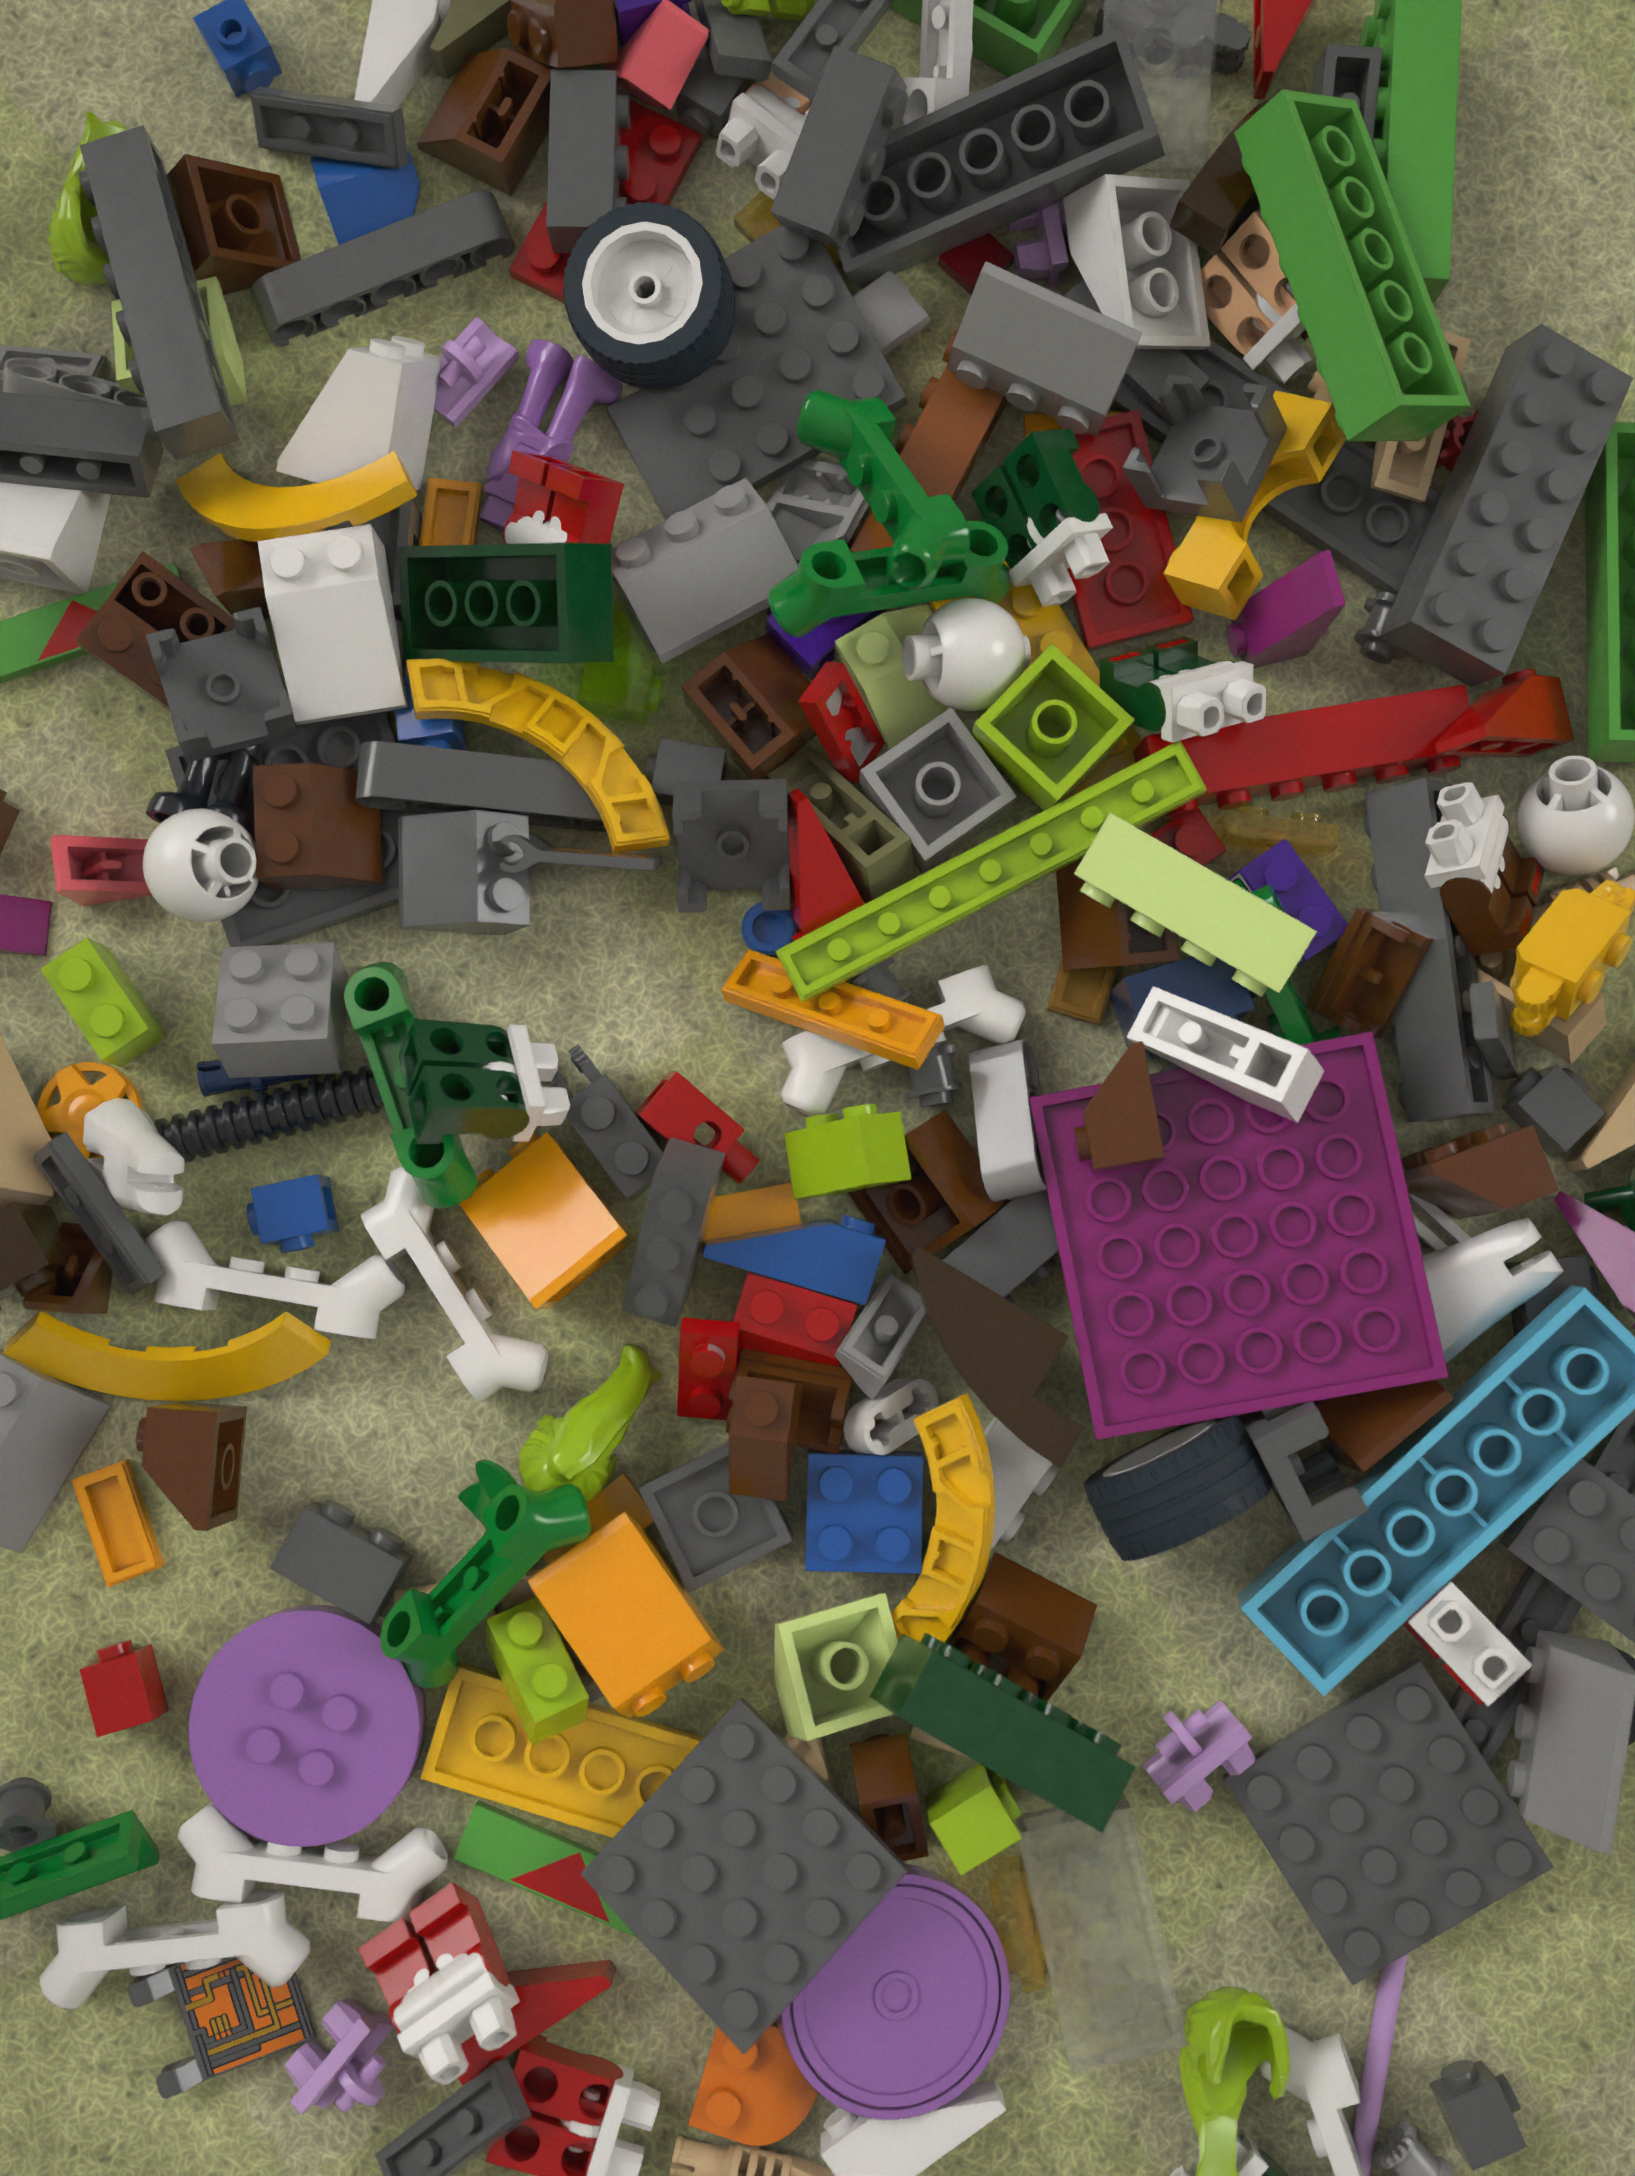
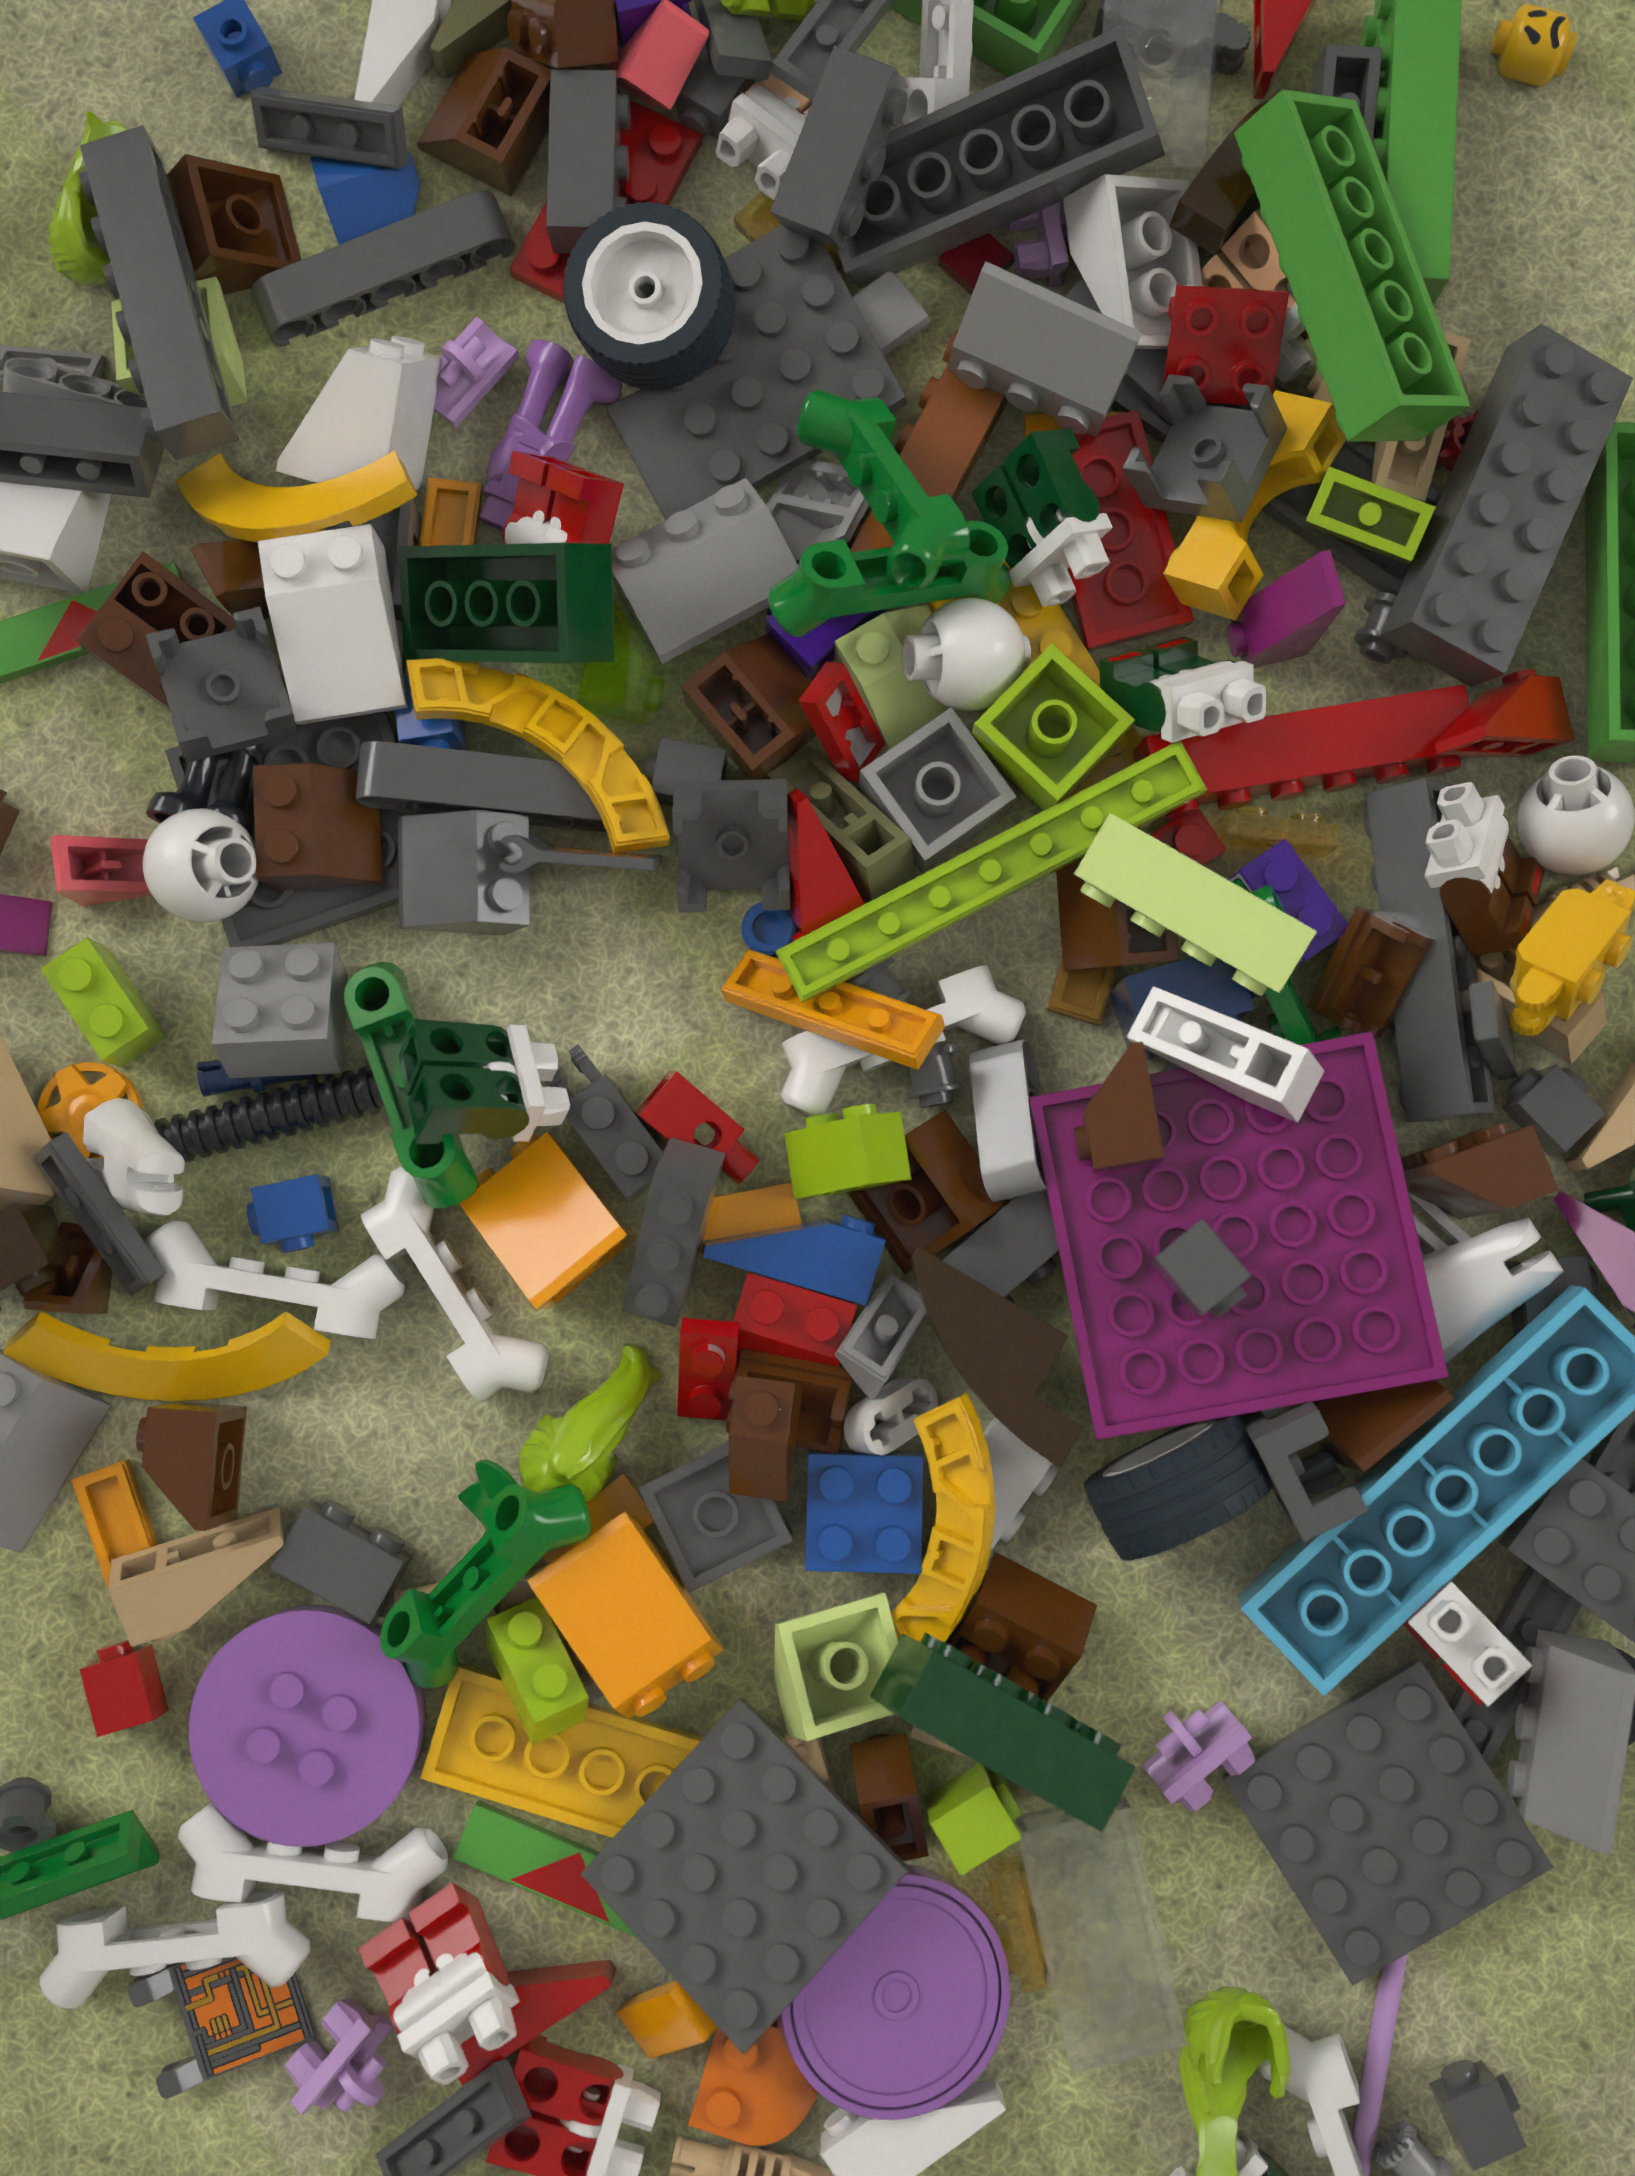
none -> tan slope [108,1507,284,1647]
none -> light orange tile [615,1981,718,2059]
none -> dark grey brick [1150,1219,1251,1318]
none -> red hinge [1162,285,1289,405]
none -> lime brick [1305,467,1435,565]
none -> yellow head [1490,4,1577,87]

